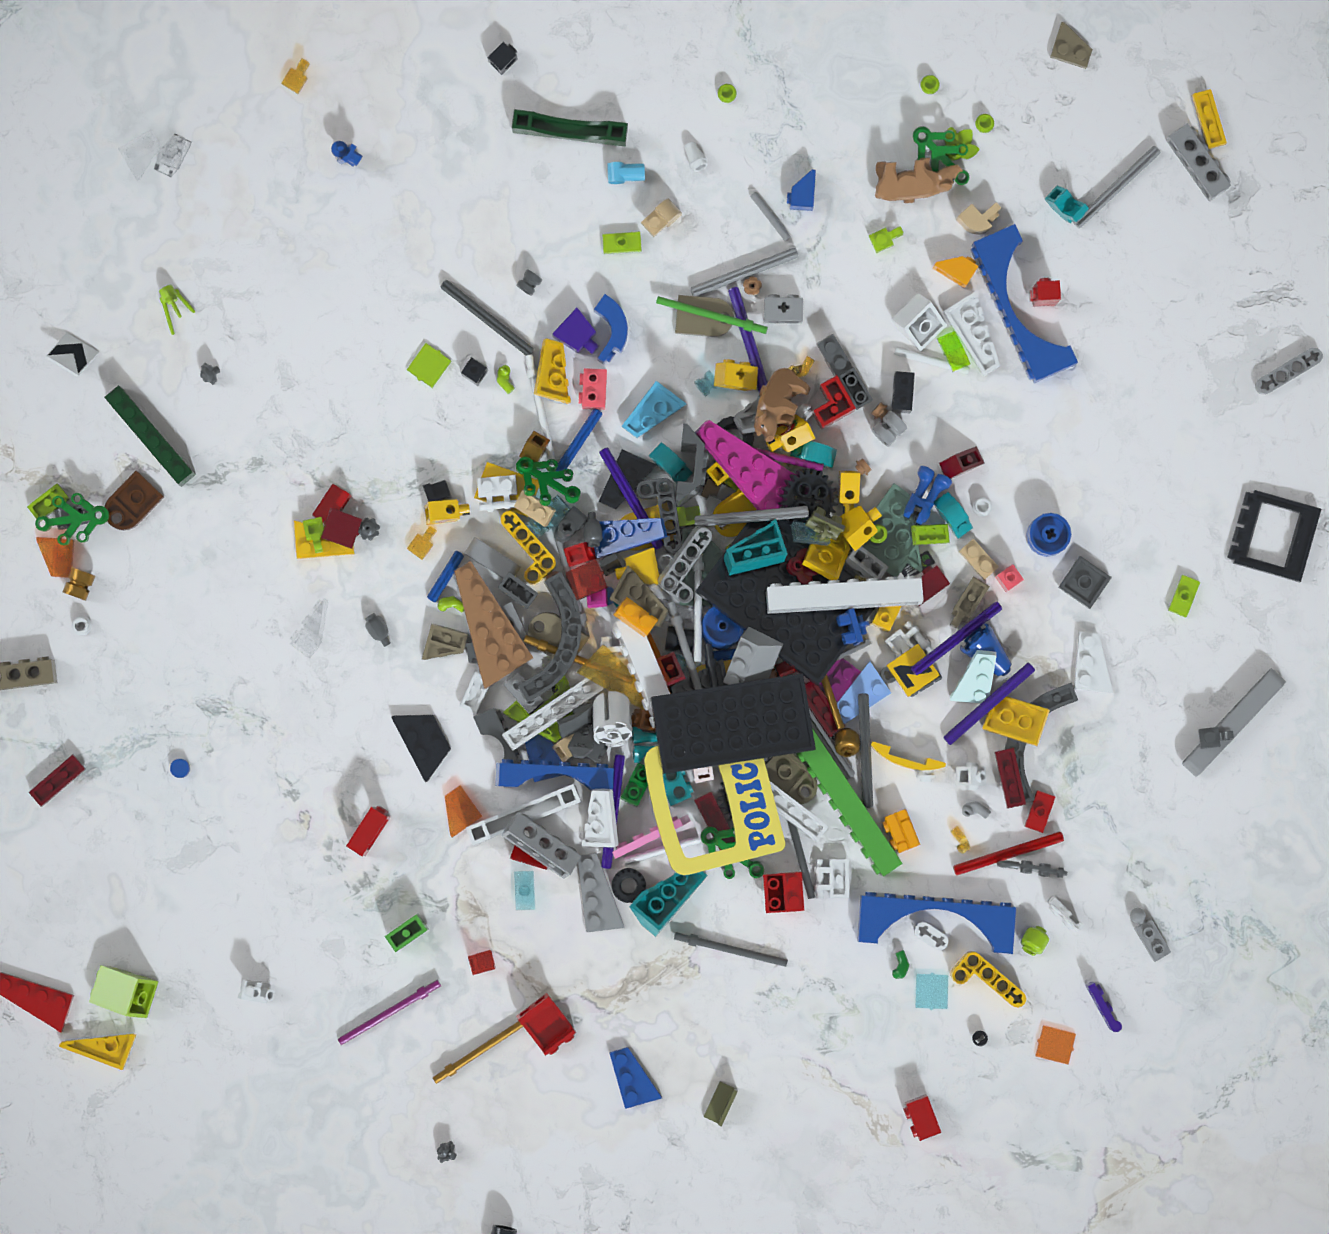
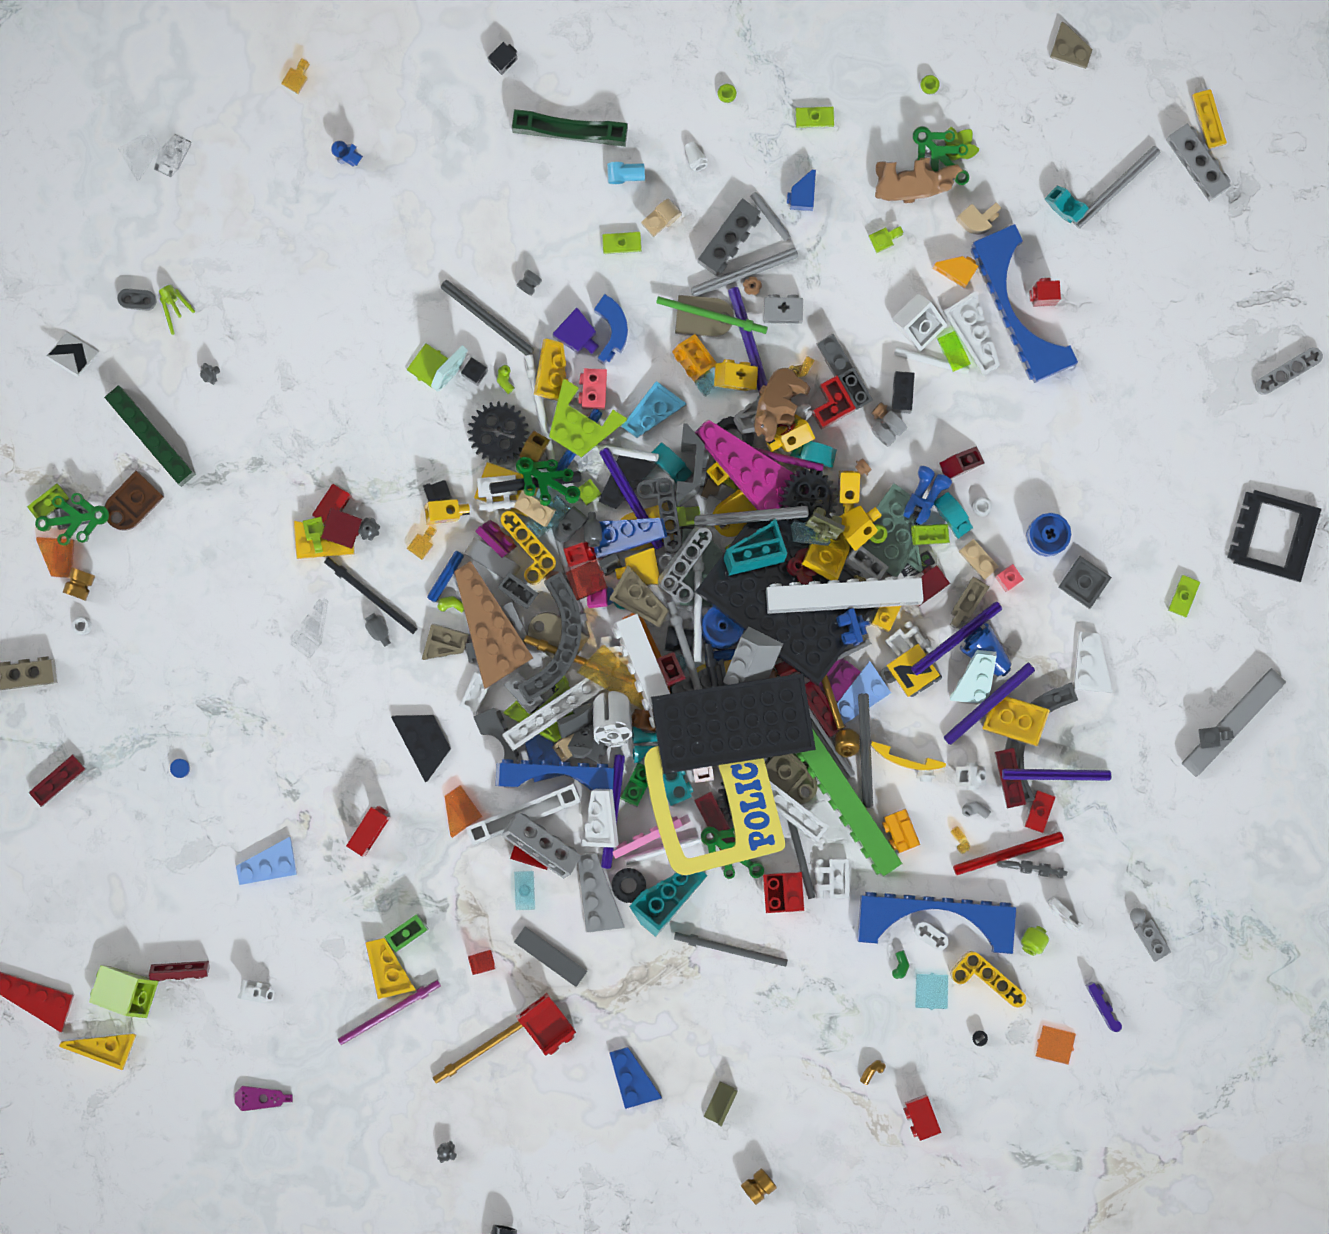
light orange brick [613,597,658,637] -> none
lime plate [975,114,994,133] -> none
none -> dark grey plate [117,289,157,310]
none -> dark red plate [149,961,210,981]
none -> magenta piece [235,1086,293,1111]
none -> light blue wing [236,837,297,885]
none -> black bar [324,557,418,634]
none -> yellow wing [365,938,416,999]
none -> light aqua tile [431,345,468,392]
none -> black gear [467,401,530,464]
none -> magenta plate [475,520,517,558]
none -> black axle [489,471,582,494]
none -> dark grey tile [514,926,588,987]
none -> lime wing [549,379,627,458]
none -> lime plate [578,479,602,506]
none -> white bar [592,444,659,462]
none -> light orange bracket [672,334,716,382]
none -> dark grey brick [697,198,761,276]
none -> pearl gold wheel [740,1168,777,1205]
none -> lime plate [795,107,834,128]
none -> pearl gold arm [860,1060,886,1085]
none -> dark purple axle [1002,769,1112,781]

